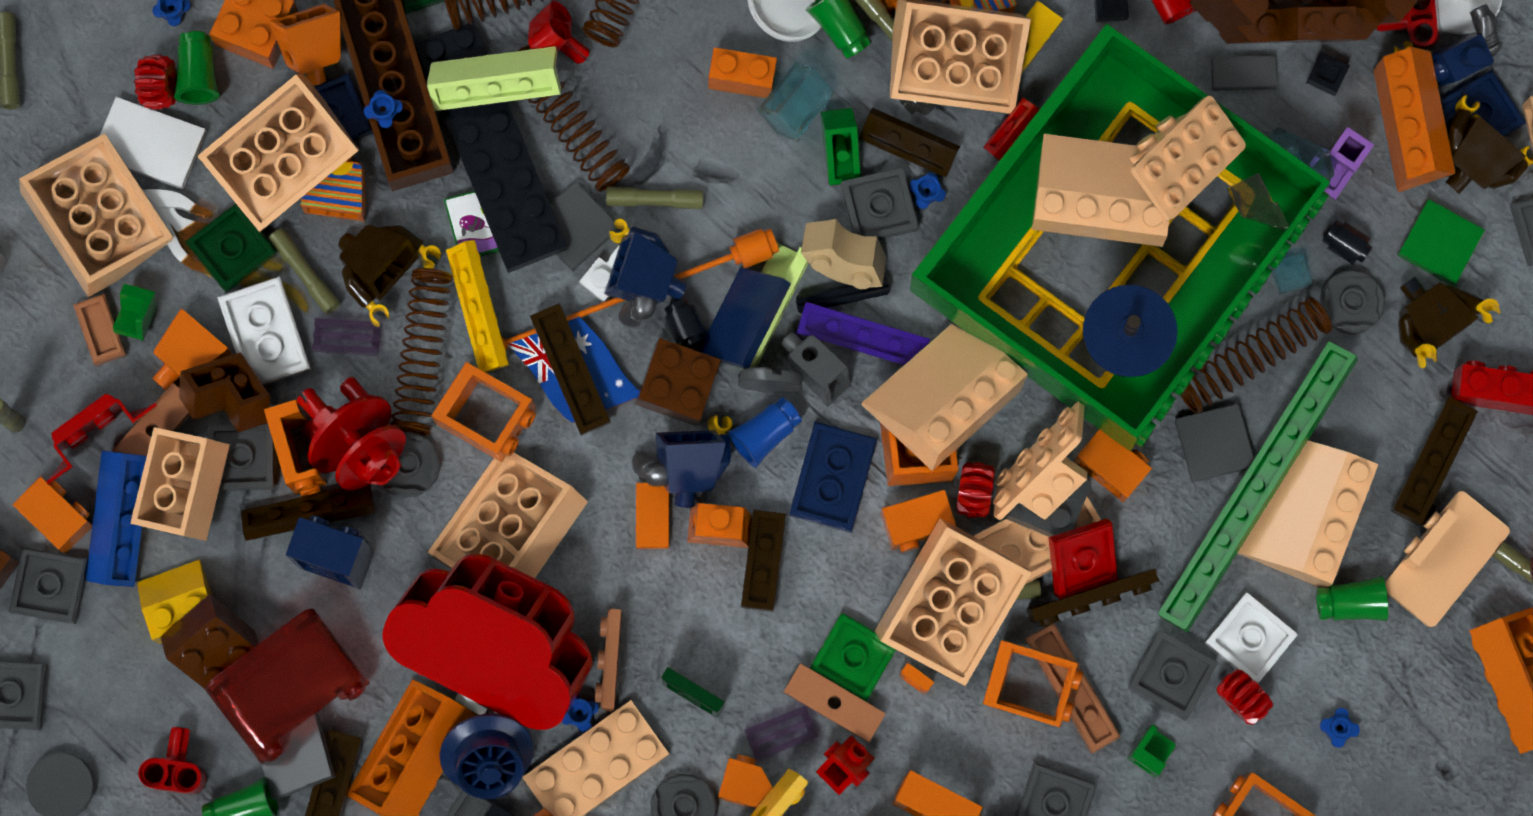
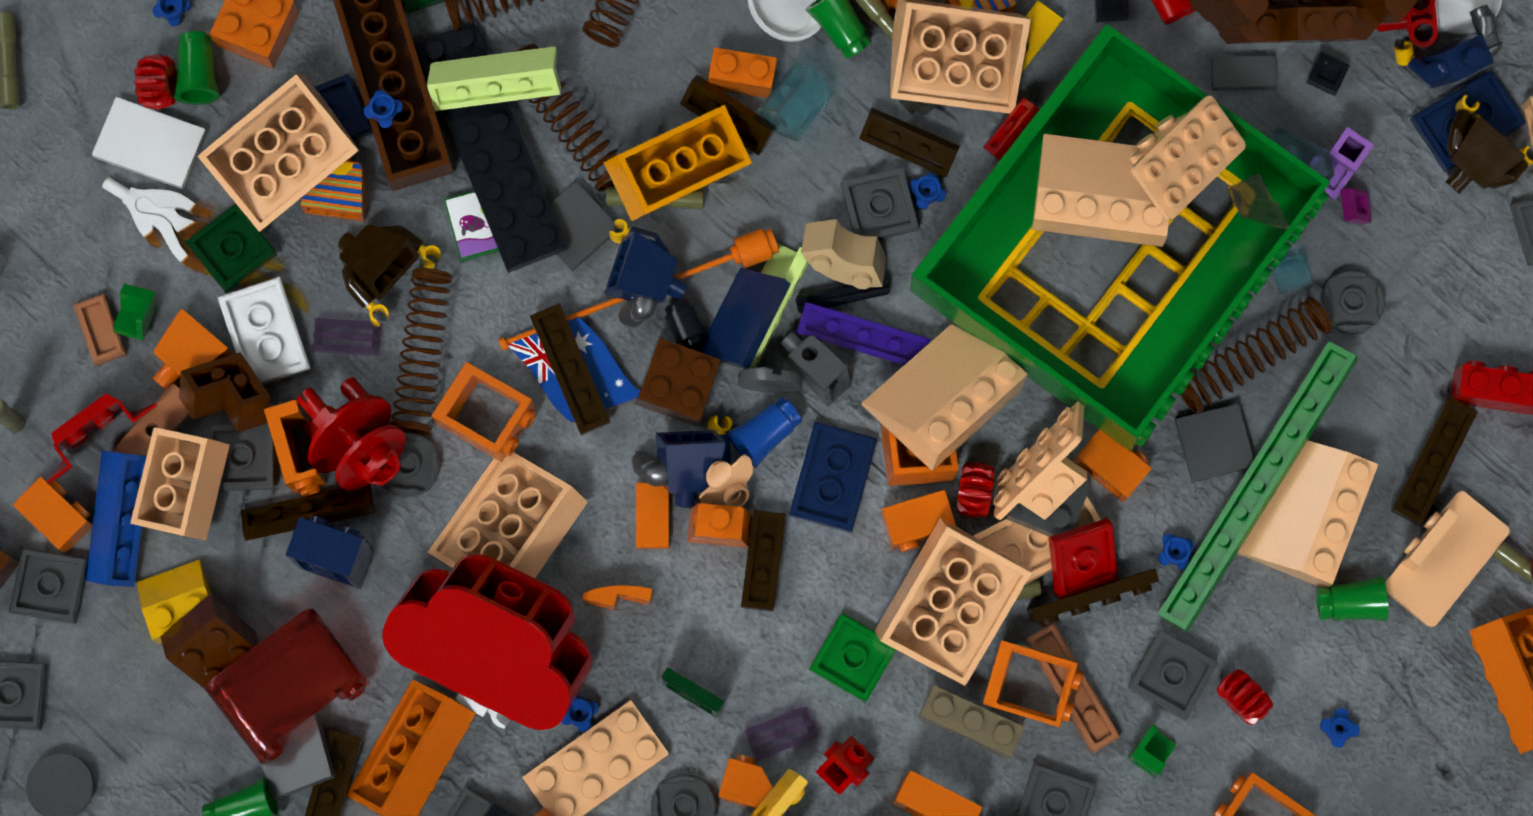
light nougat slope [19,133,173,297] -> none
red beam [138,727,207,795] -> none
olive piece [268,228,341,315] -> none
orange torso [271,4,341,85] -> none
dark blue piece [439,714,533,799] -> none
yellow plate [446,240,509,373] -> none
red beam [528,1,590,64] -> none
white plate [579,245,620,302] -> none
nougat tile [595,609,622,712] -> none
nougat tile [783,663,886,743] -> none
green slope [820,108,860,186] -> none
orange tile [899,663,934,694] -> none
dark blue piece [1083,285,1178,377] -> none
white tile [1204,592,1298,684] -> none
black brick [1322,220,1372,265] -> none
orange slope [1373,47,1455,192] -> none
green tile [1397,199,1485,286] -> none
dark brown torso [1398,277,1501,368] -> none
none -> orange slope [582,585,653,611]
none -> light orange brick [604,105,752,221]
none -> dark brown plate [680,75,776,156]
none -> light nougat plate [699,454,753,507]
none -> dark tan arch [918,685,1025,760]
none -> blue plate [1158,534,1194,570]
none -> magenta tile [1340,188,1372,225]

